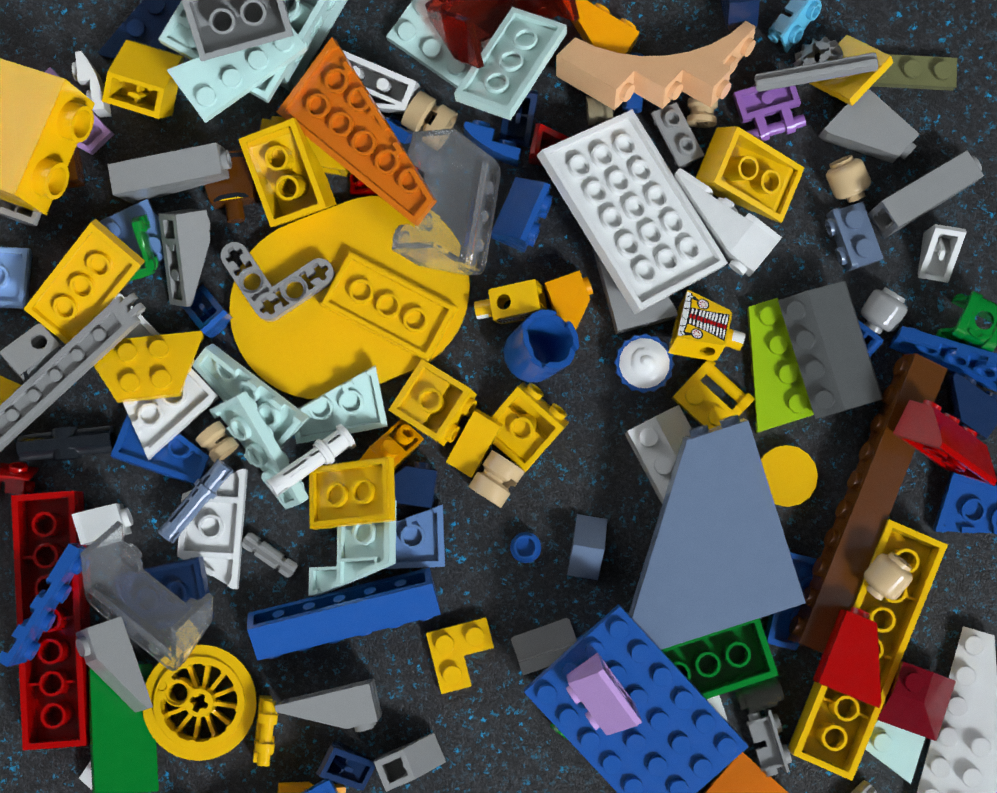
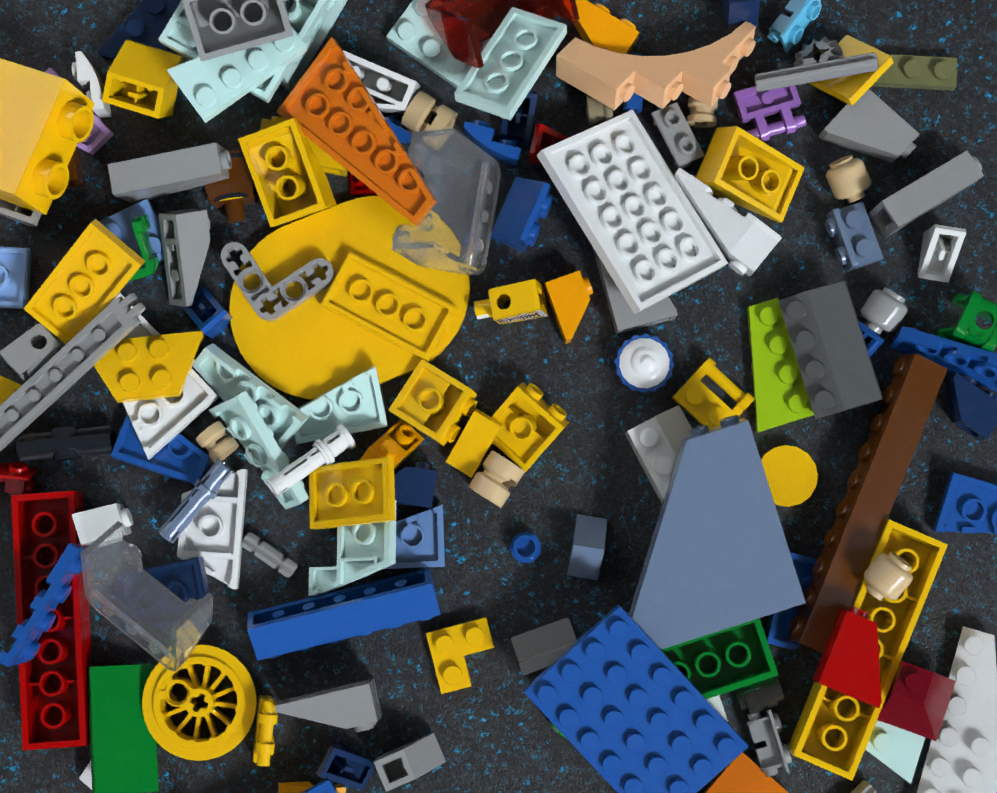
light grey slope [76,616,153,713] -> none
blue cylinder [503,310,579,383] -> none
lavender slope [566,653,642,736] -> none
torso [668,290,745,361] -> none
red slope [893,400,997,486] -> none

